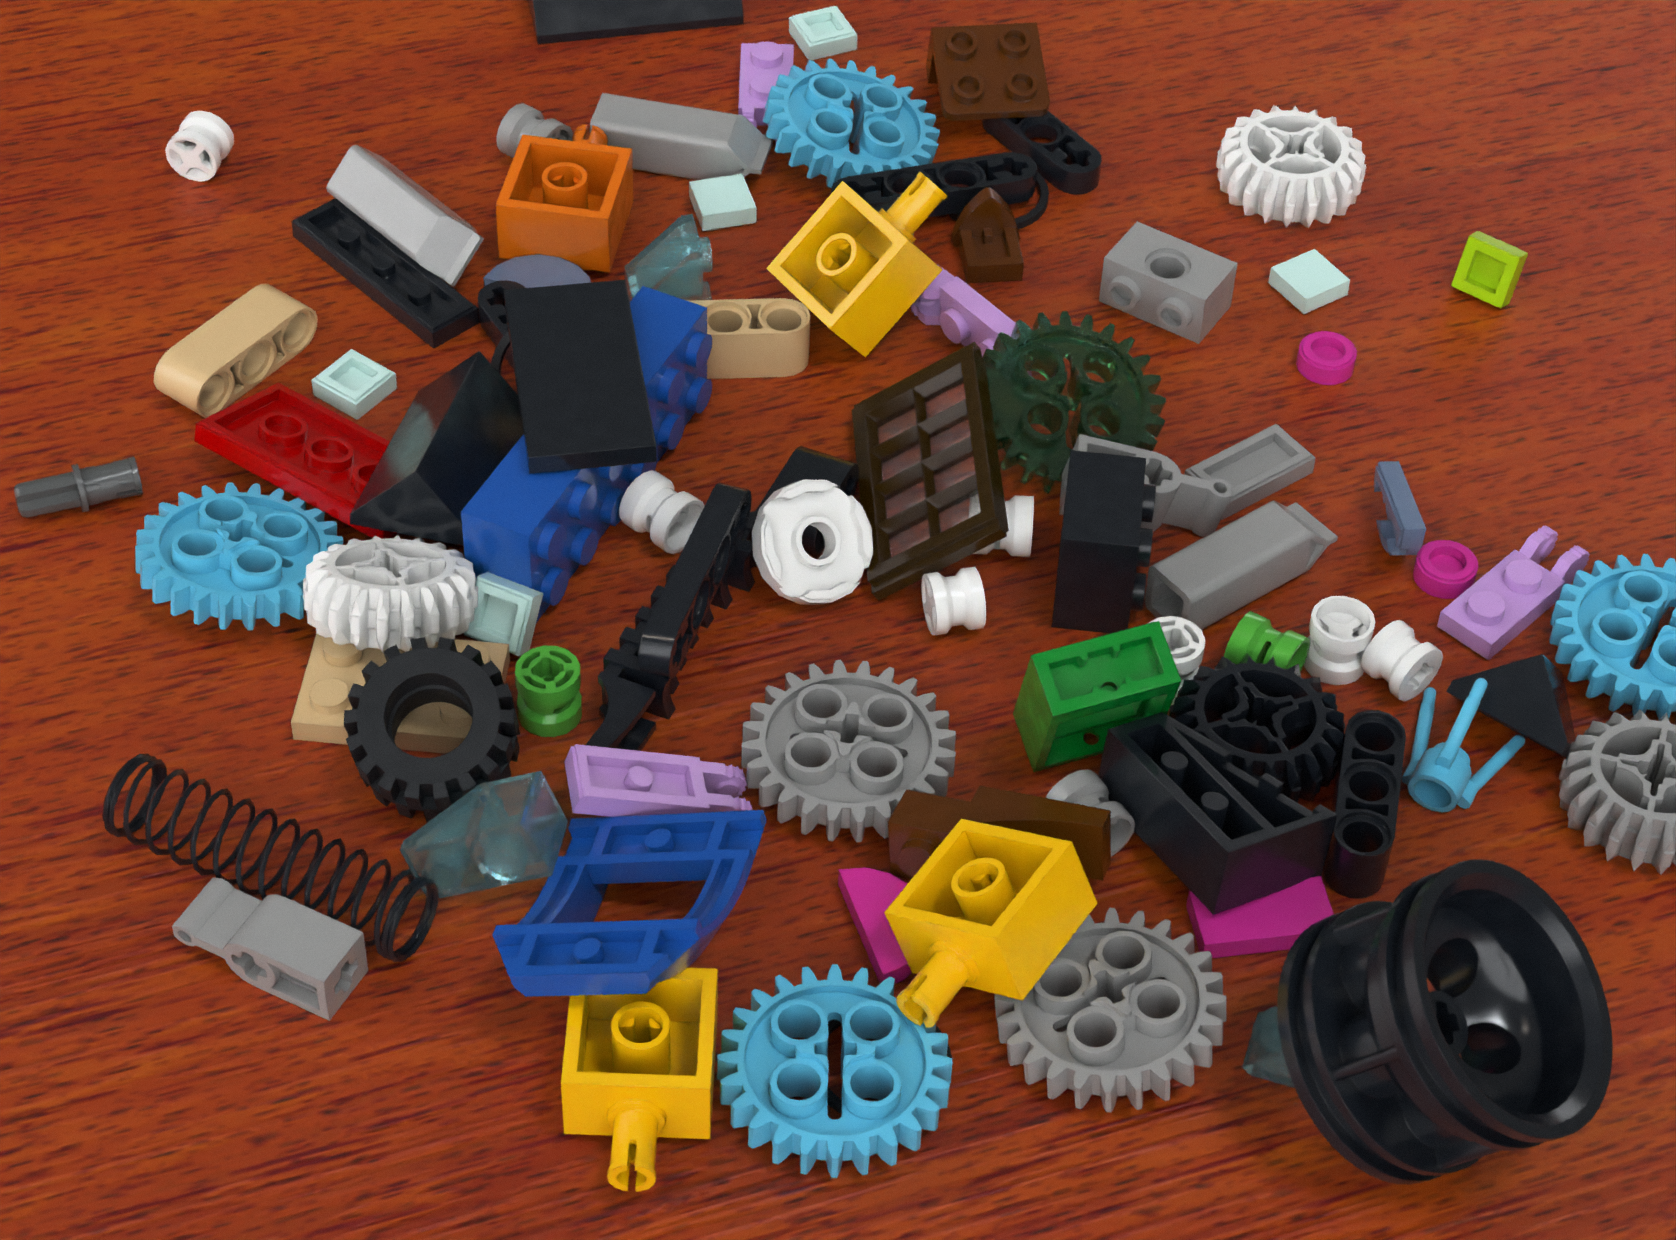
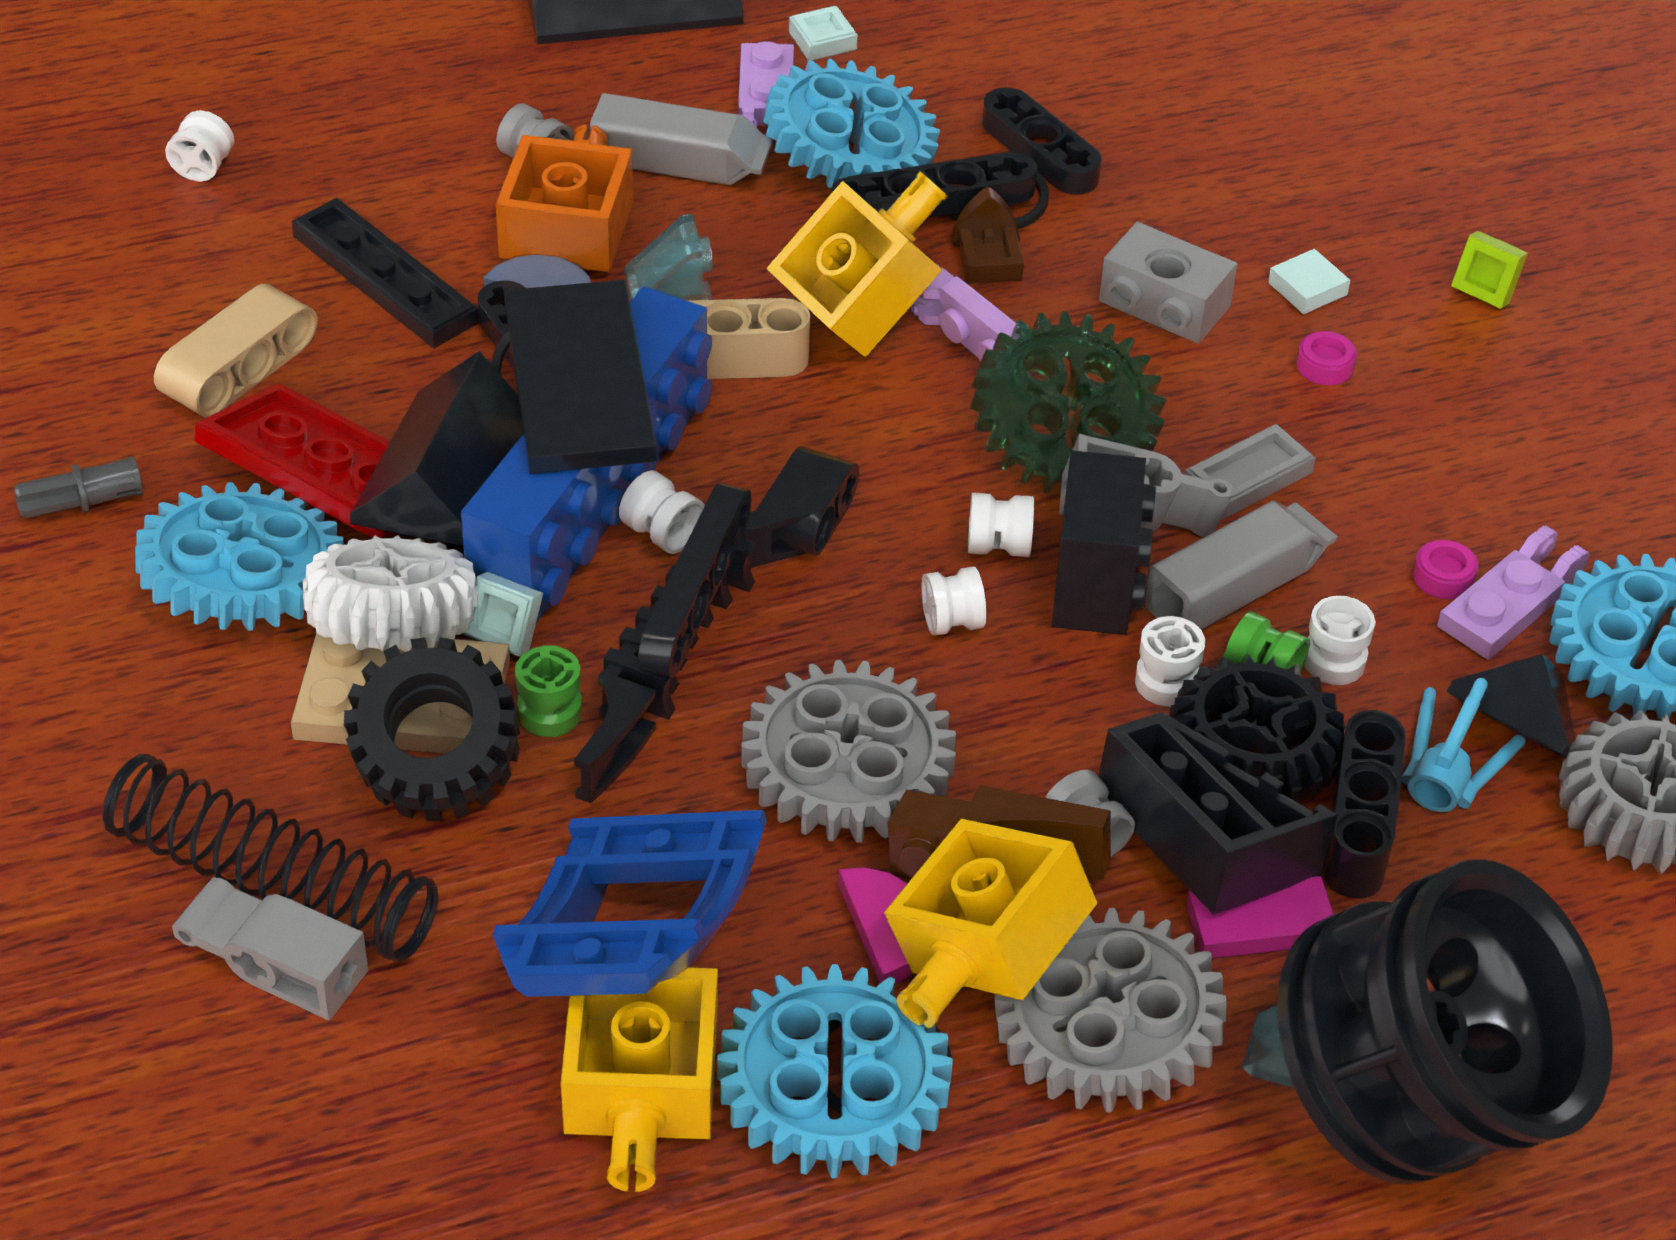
light aqua tile [311,349,397,420] -> none
piece [326,145,484,287] -> none
clear light blue slope [400,771,568,899] -> none
lavender hinge [564,744,752,817] -> none
light aqua tile [689,173,757,231] -> none
white tile [752,479,873,605] -> none
dark brown piece [852,342,1009,600] -> none
reddish brown bracket [926,22,1050,121] -> none
green window [1013,621,1182,773] -> none
white gear [1216,105,1366,228] -> none
white wheel [1361,620,1443,701] -> none
sand blue tile [1374,461,1426,555] -> none

